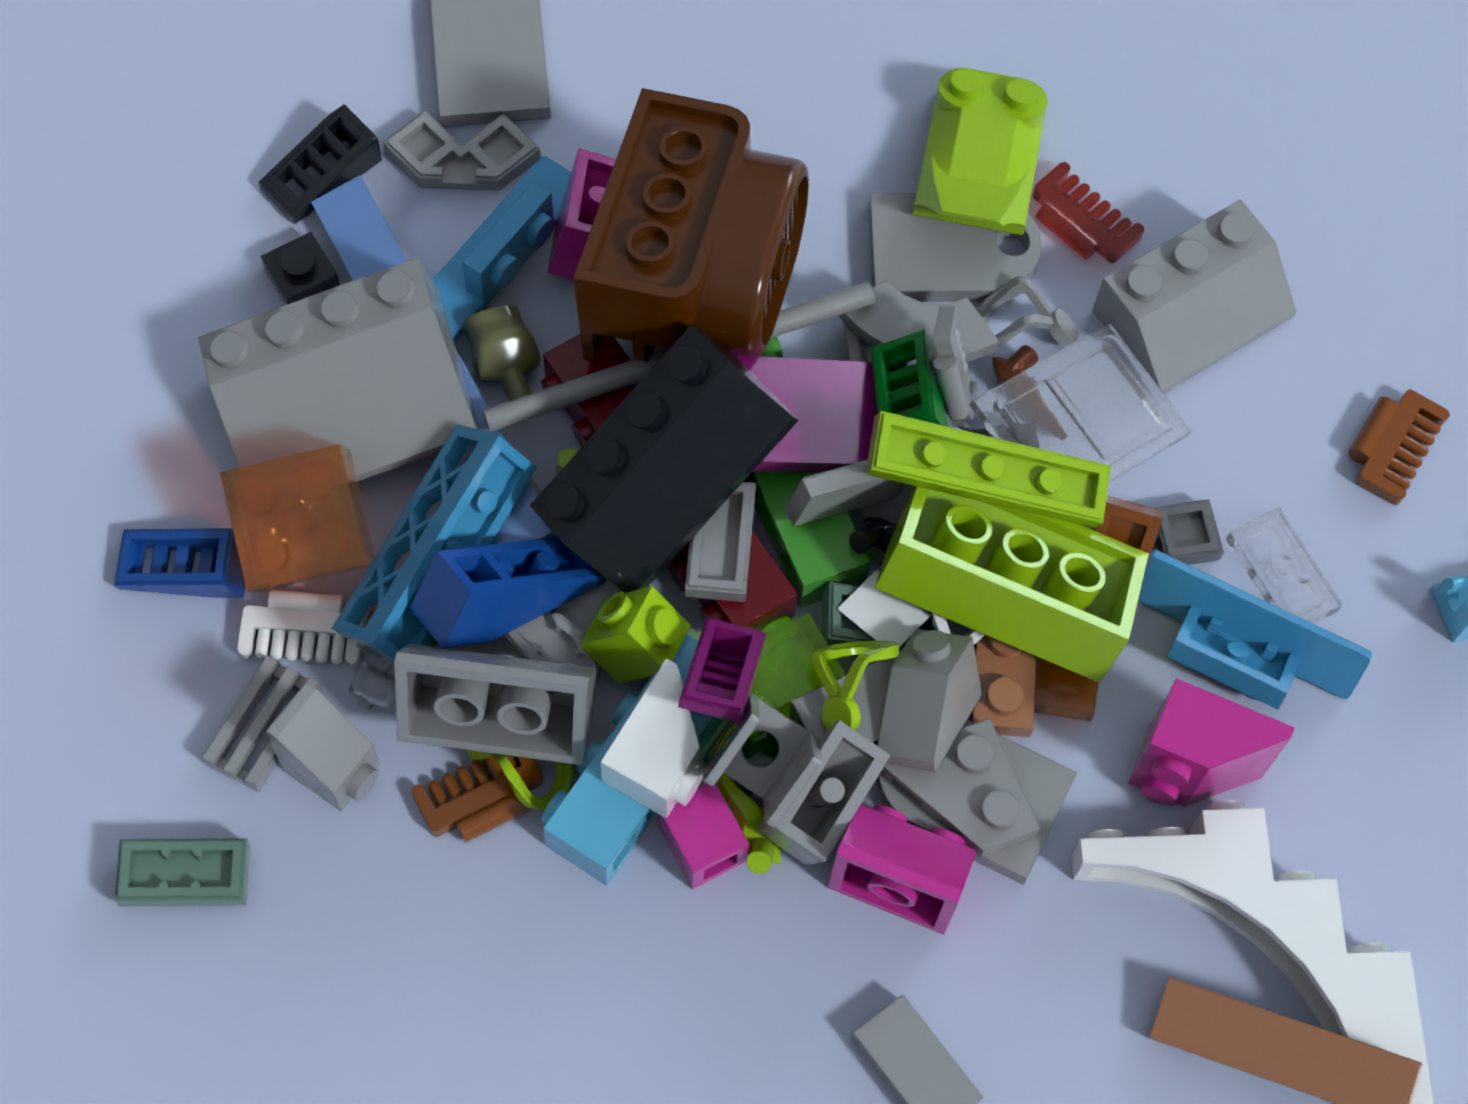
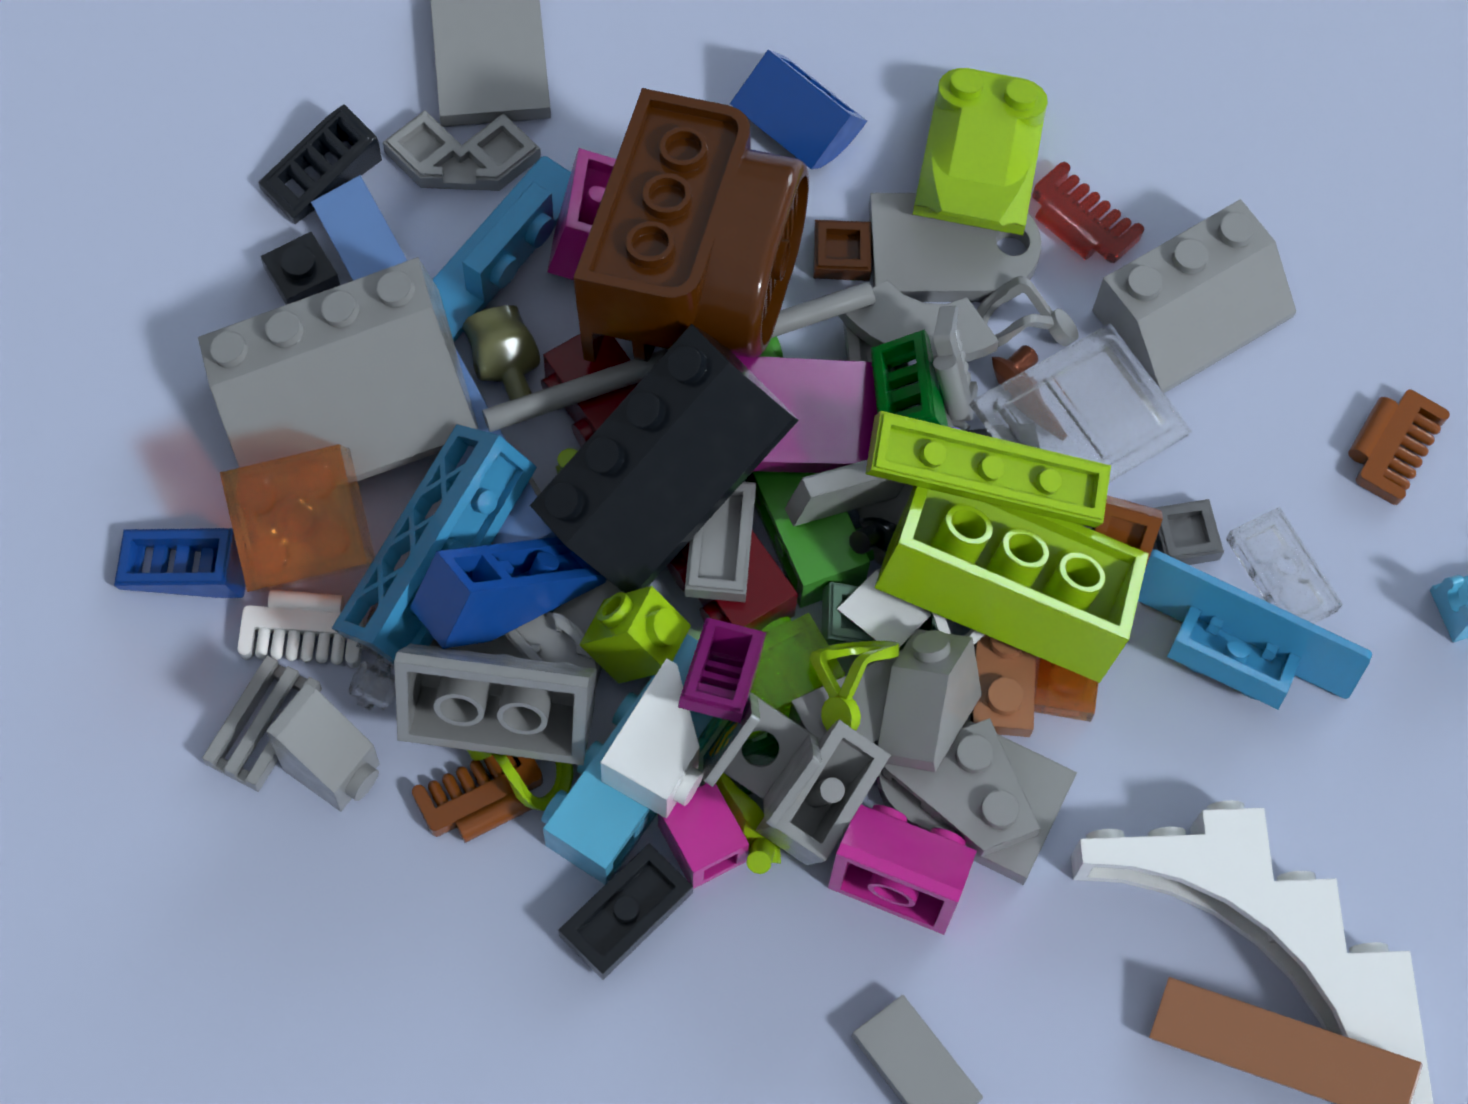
sand green plate [115,838,250,906] -> none
dark pink slope [1128,678,1295,807] -> none
none -> black plate [558,843,693,980]
none -> blue brick [730,49,867,170]
none -> reddish brown tile [813,220,871,281]

